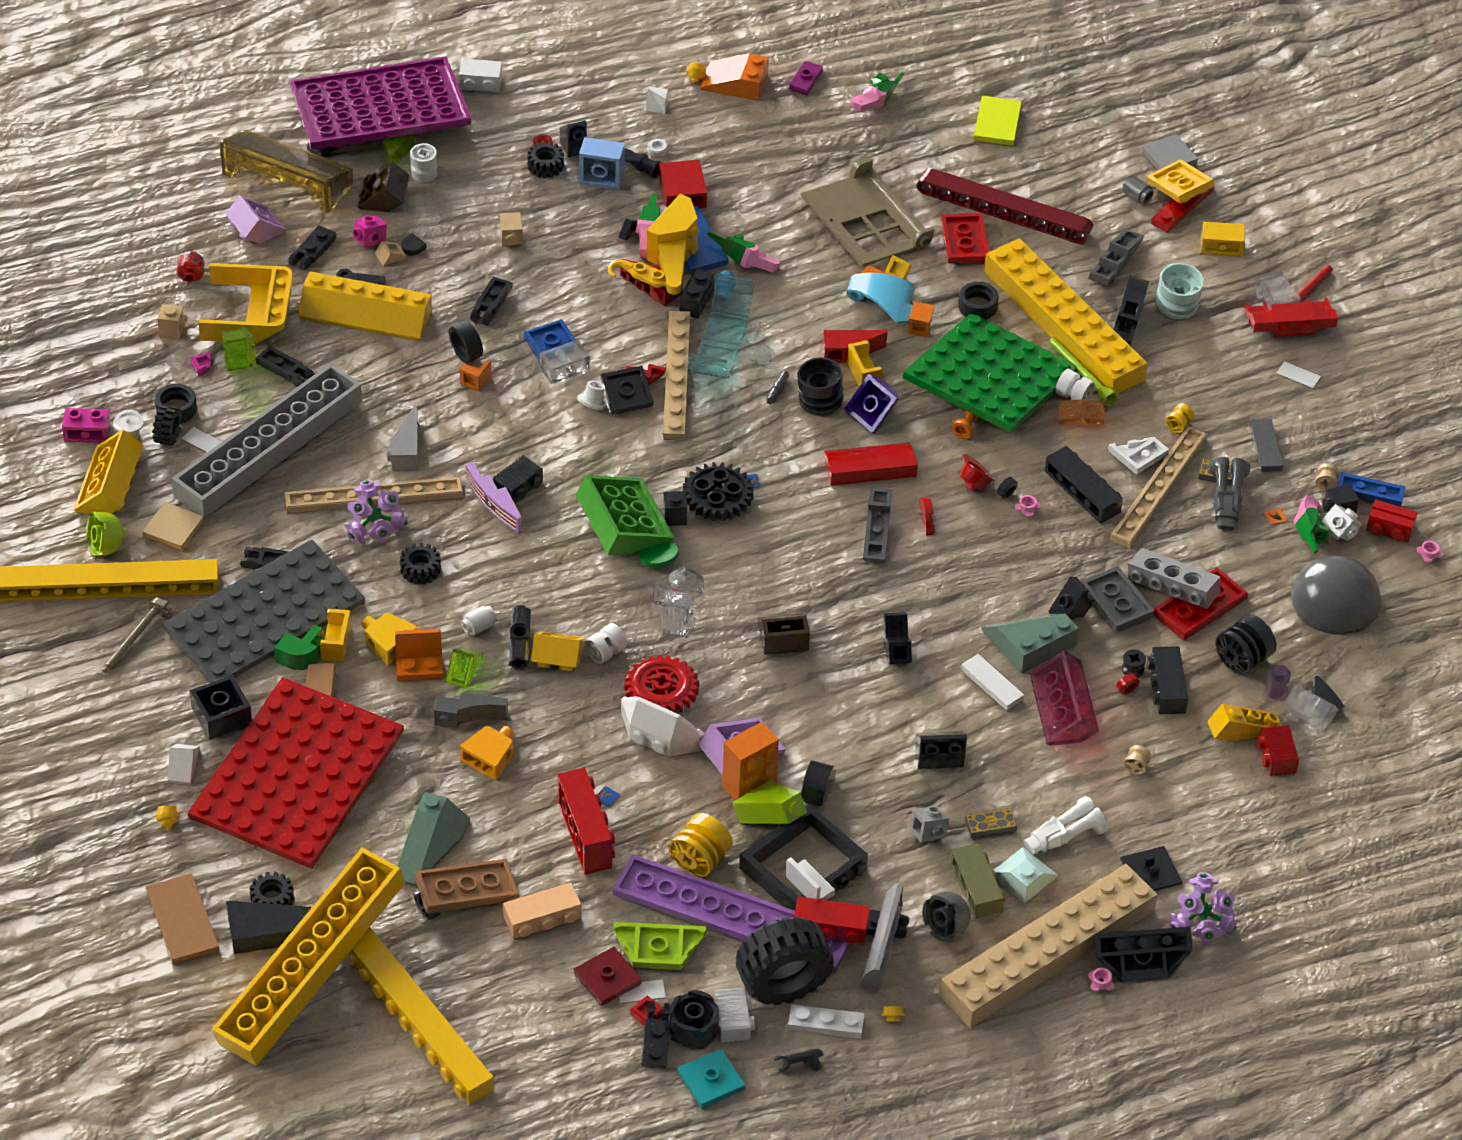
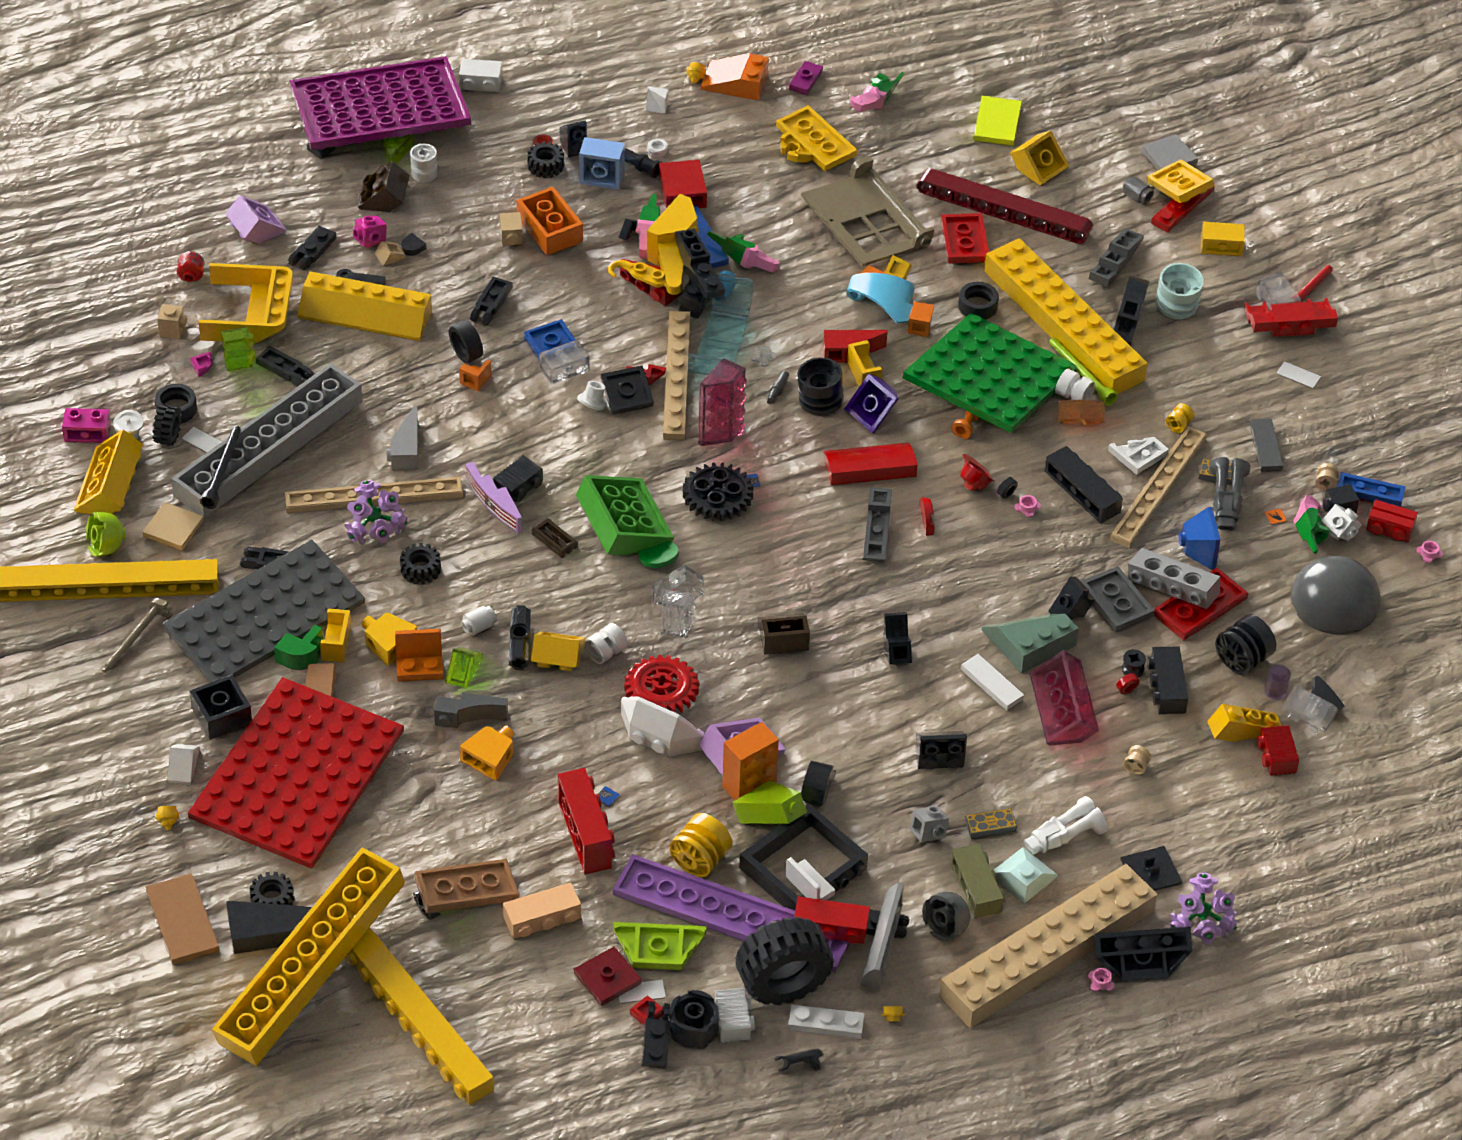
clear yellow windscreen [219,130,354,213] -> none
sand green wedge [398,792,470,887] -> none
black brick [663,491,687,526] -> none
teal plate [678,1048,745,1109] -> none
none -> black piece [200,426,241,509]
none -> orange brick [517,186,583,256]
none -> dark brown tile [532,518,578,558]
none -> black slope [675,228,725,299]
none -> clear pink slope [698,358,747,446]
none -> yellow plate [776,105,857,171]
none -> yellow slope [1010,130,1069,185]
none -> blue slope [1178,507,1221,570]

